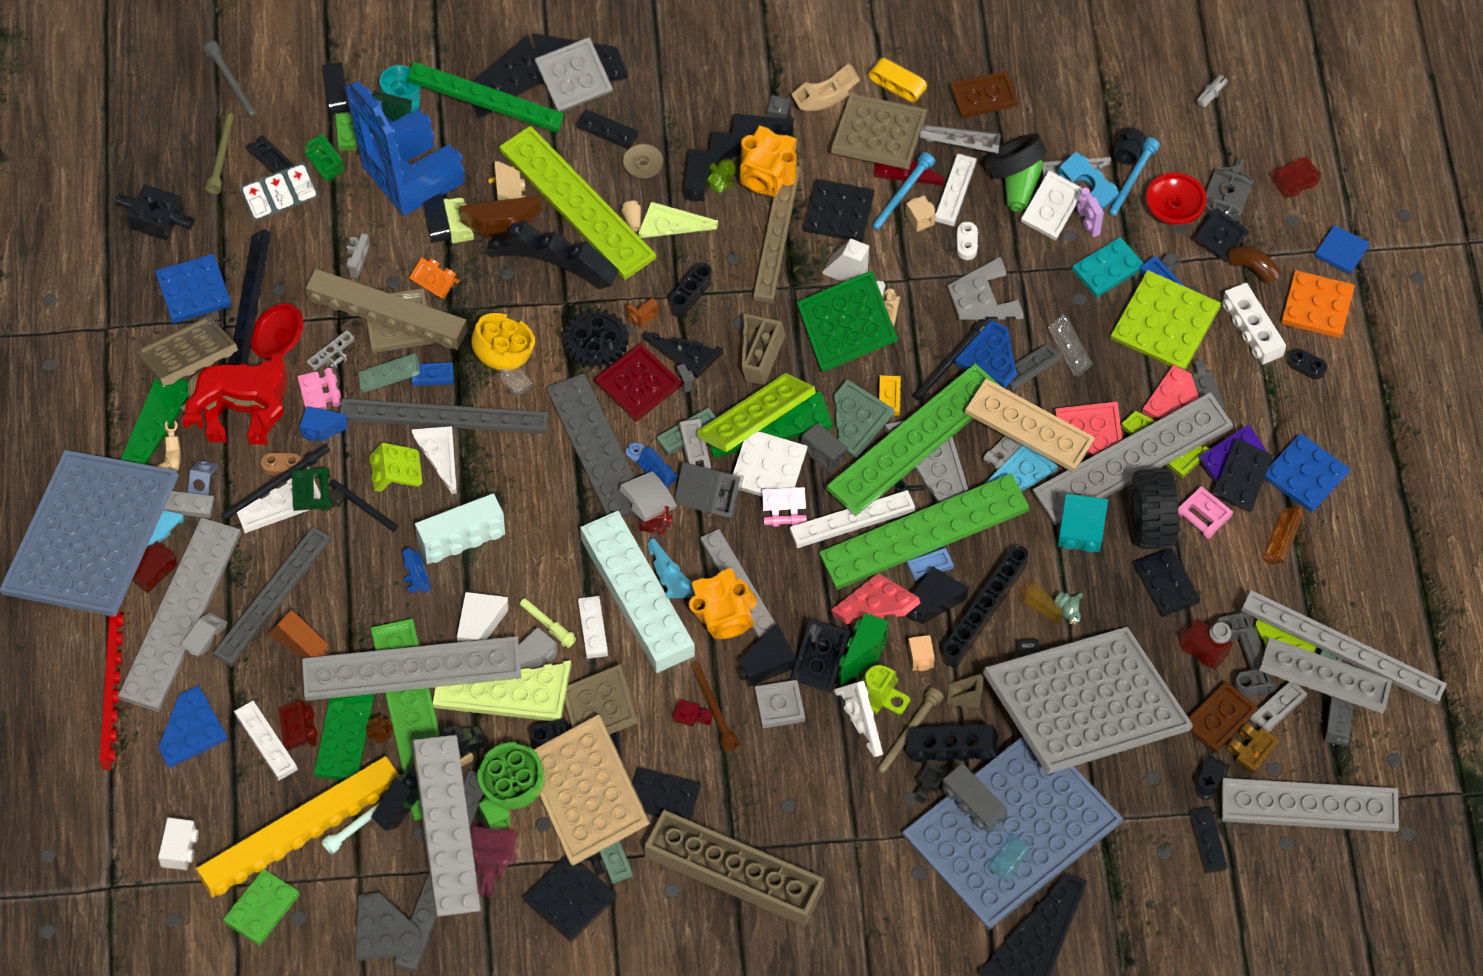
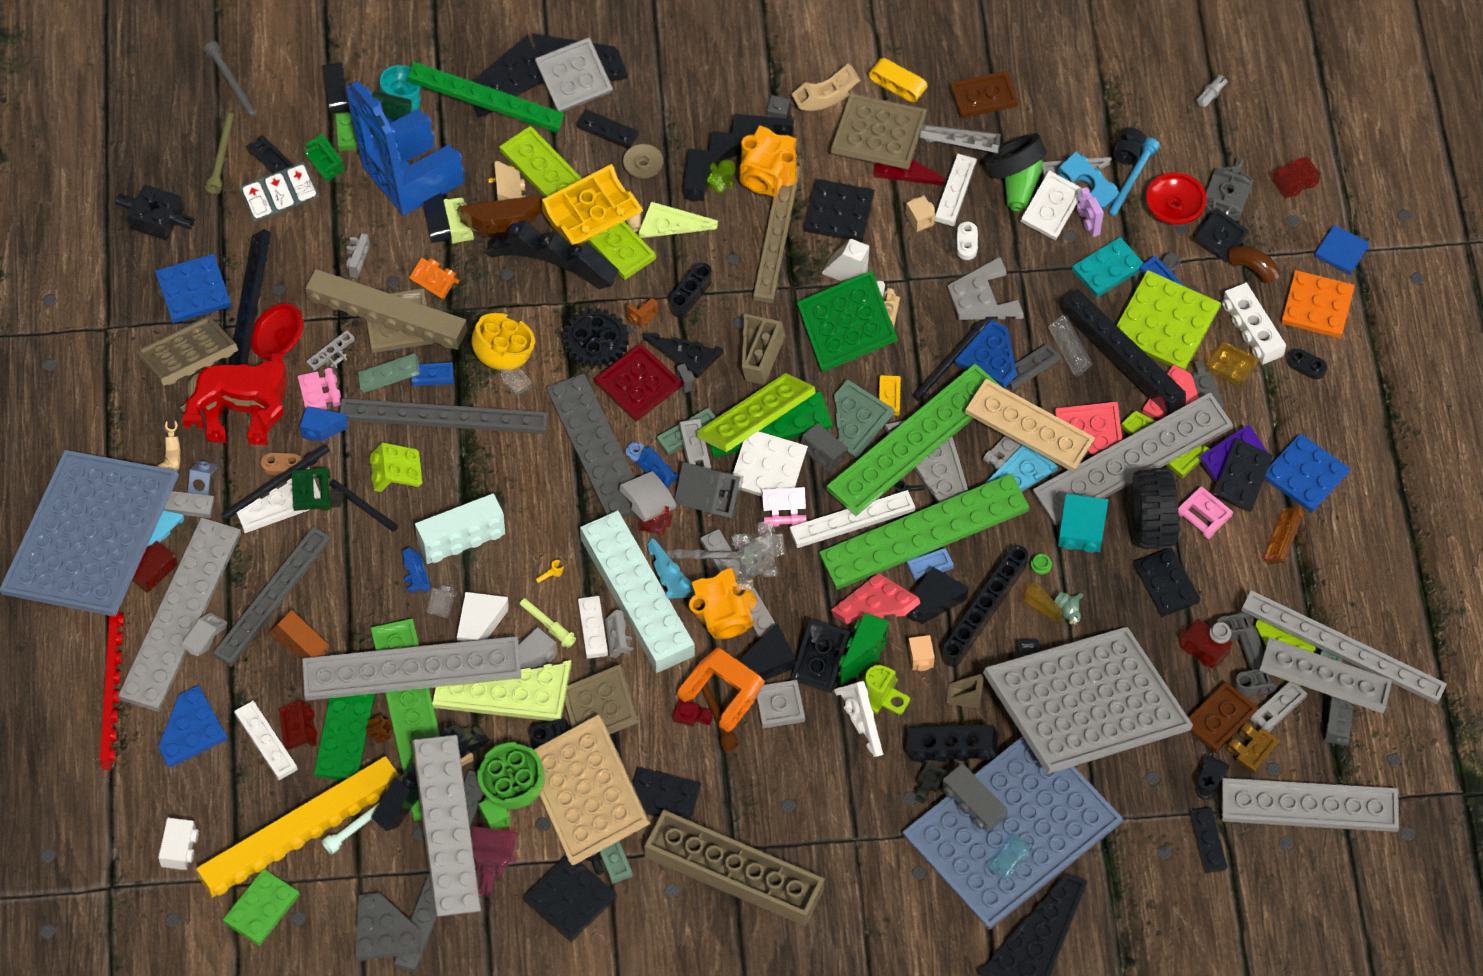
green wing [121,377,189,465] -> none
white wing [412,426,457,494] -> none
dark azure piece [873,152,935,230] -> none
dark tan piece [878,687,944,773] -> none
none -> clear bracket [427,585,457,618]
none -> yellow hand [536,560,564,583]
none -> yellow piece [542,164,643,245]
none -> light grey plate [605,610,634,658]
none -> clear piece [667,522,785,590]
none -> orange connector [677,647,765,732]
none -> bright green plate [1031,554,1052,575]
none -> black brick [1063,289,1186,415]
none -> clear yellow plate [1205,341,1260,387]

